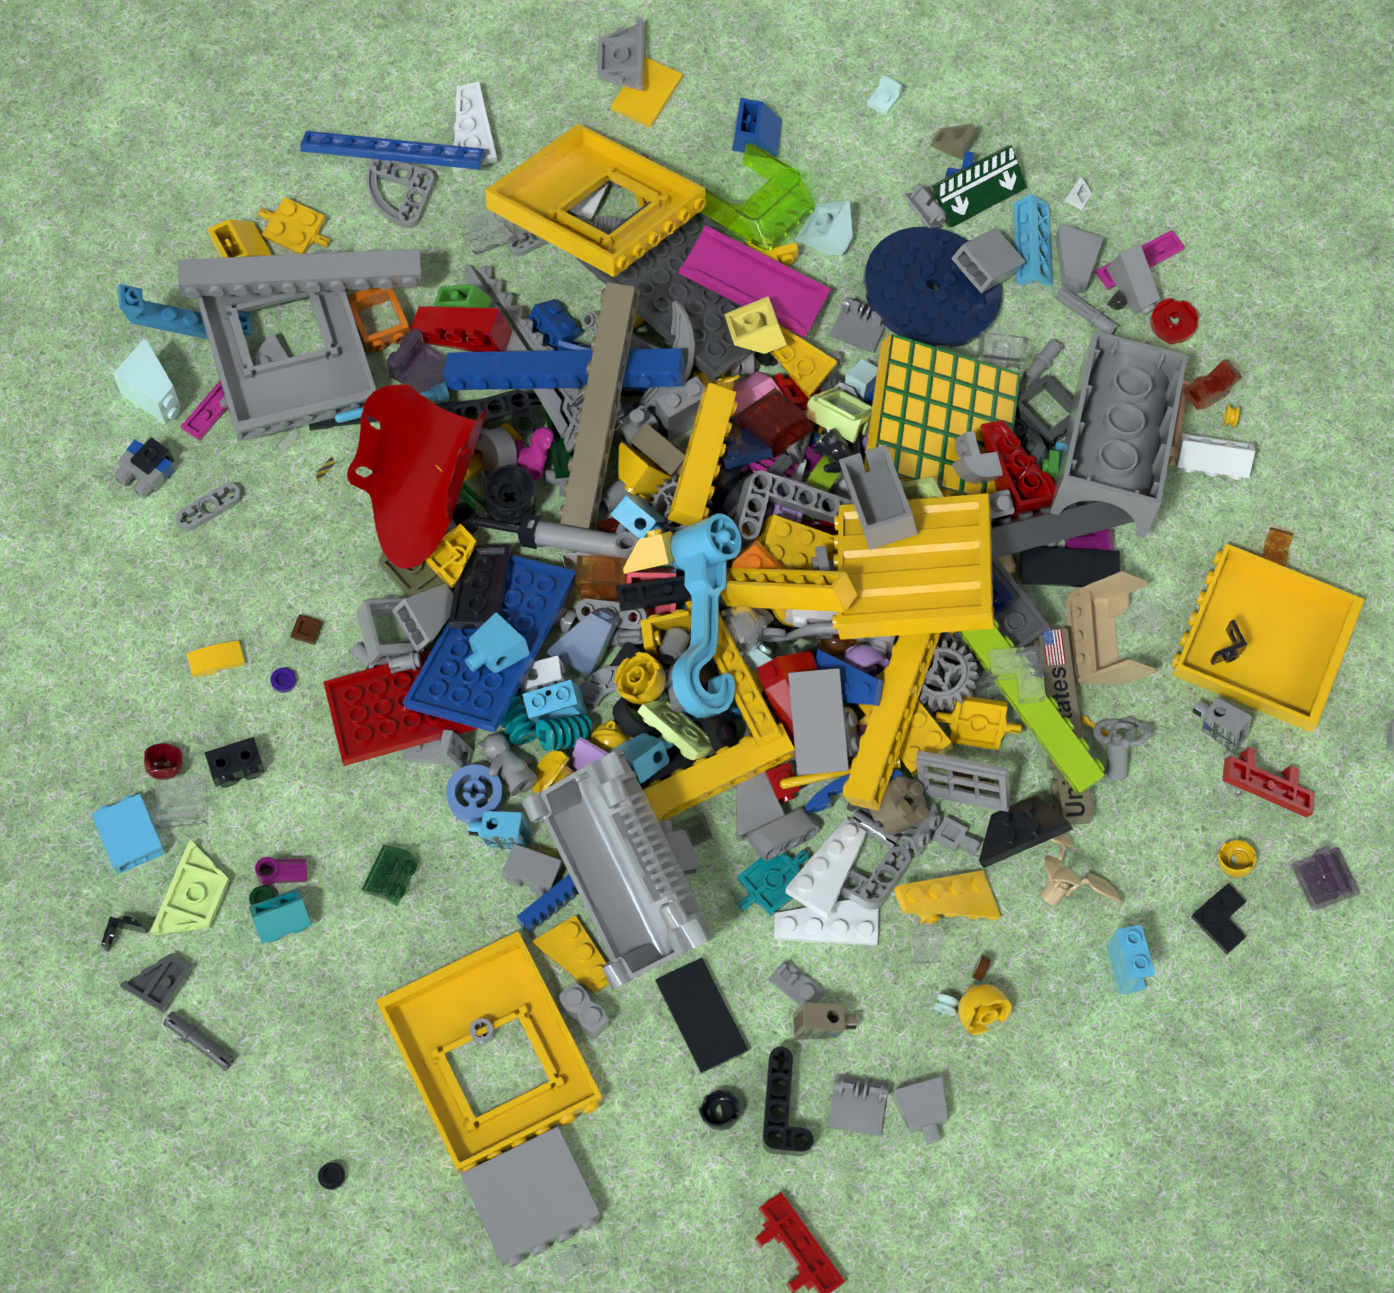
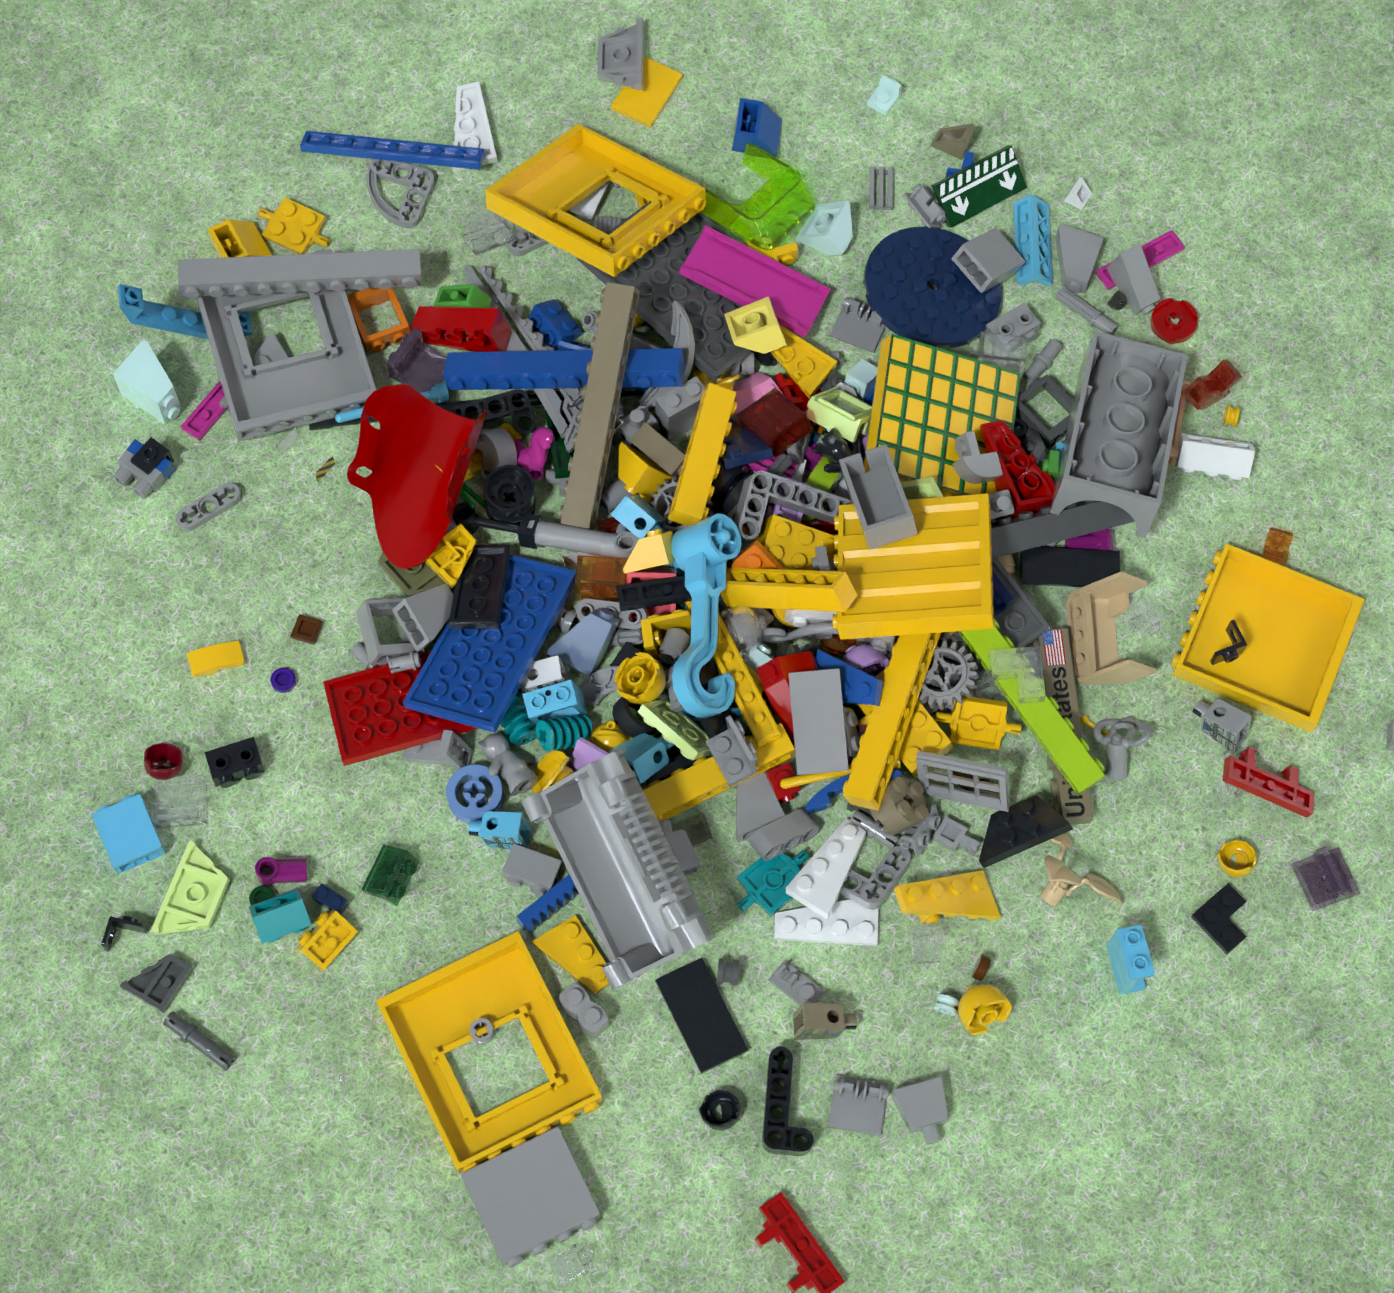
black plate [318,1162,345,1190] -> none
medium azure torso [465,612,530,673] -> none
none -> yellow bracket [296,910,358,971]
none -> dark blue piece [312,883,349,915]
none -> light grey bracket [705,715,758,787]
none -> dark grey wheel [716,958,740,986]
none -> light grey tile [869,167,893,210]
none -> light grey brick [984,303,1041,356]

